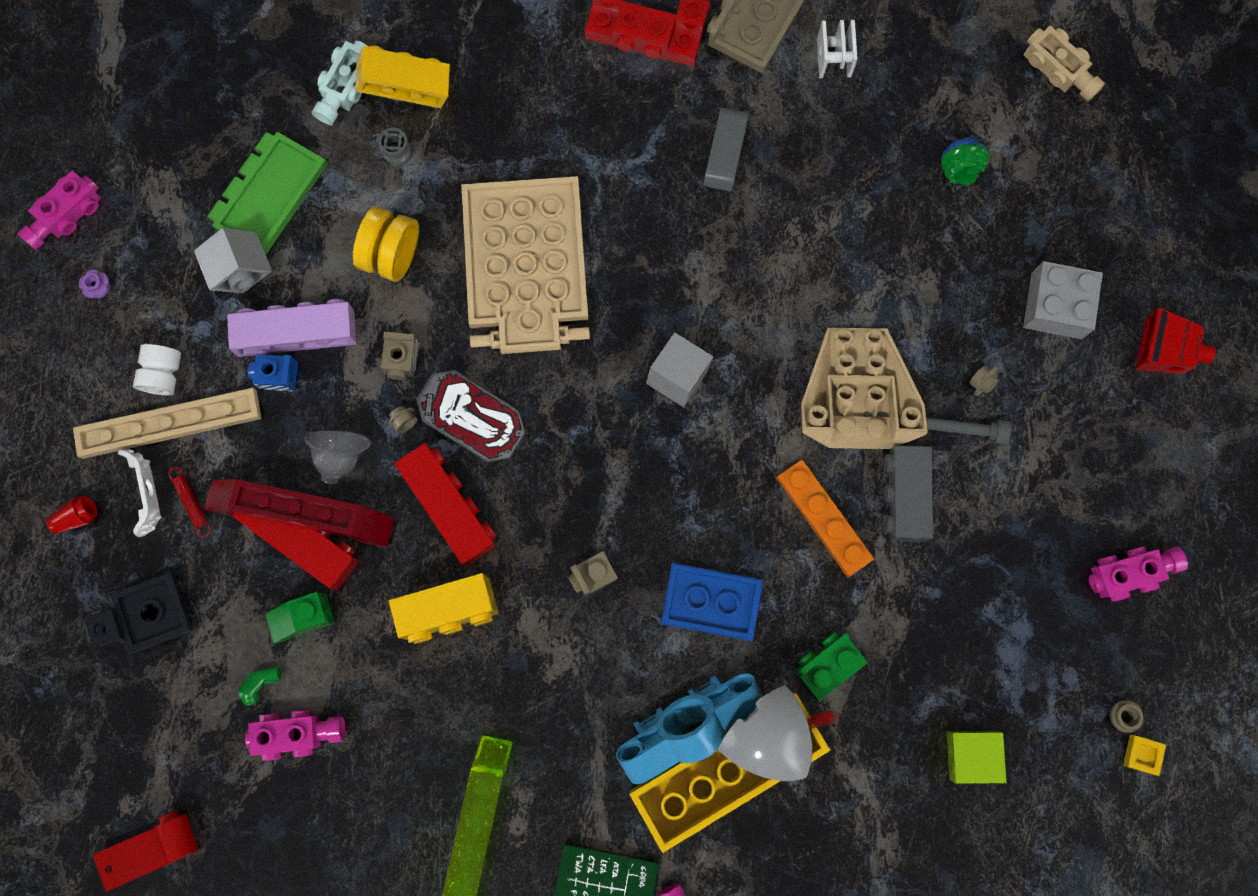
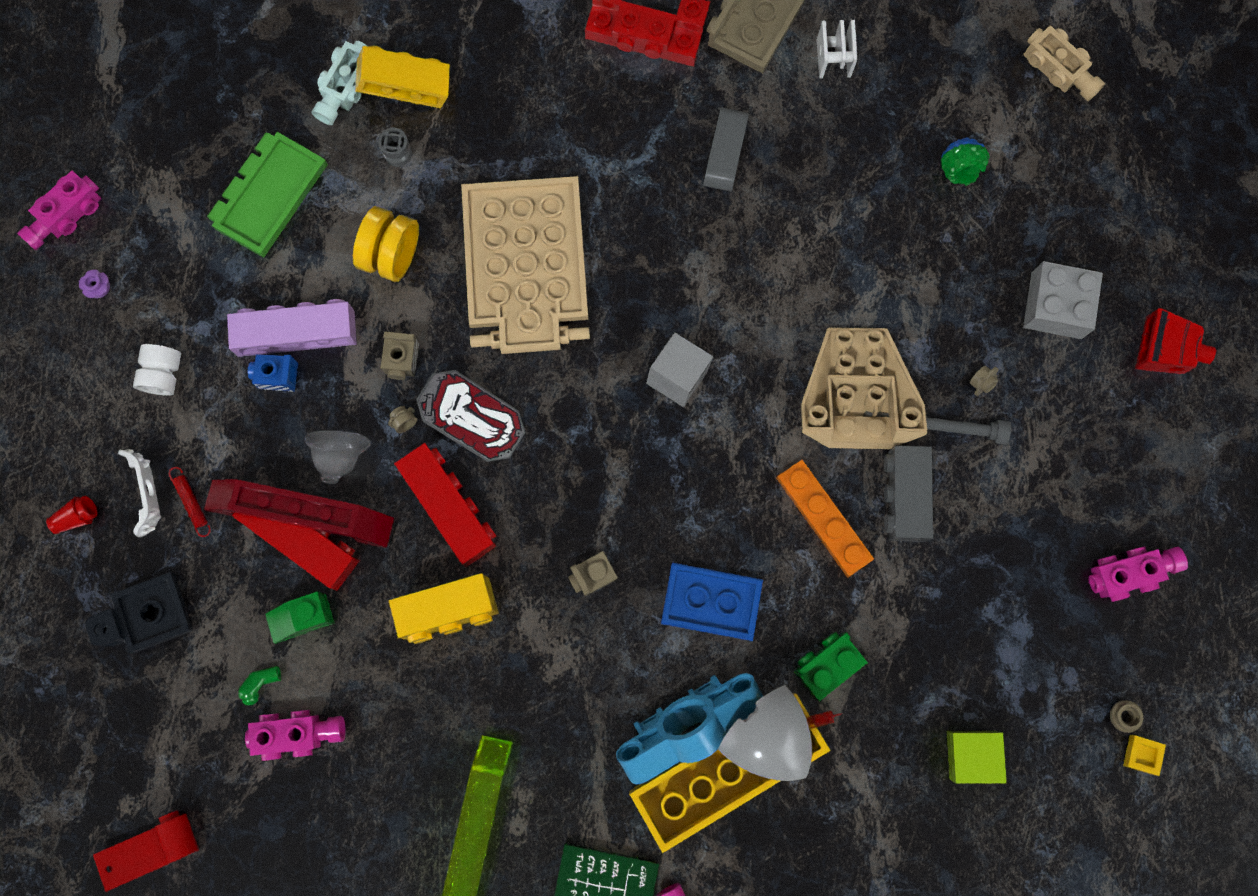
tan plate [73,388,262,459] -> none
light grey head [194,228,272,293] -> none

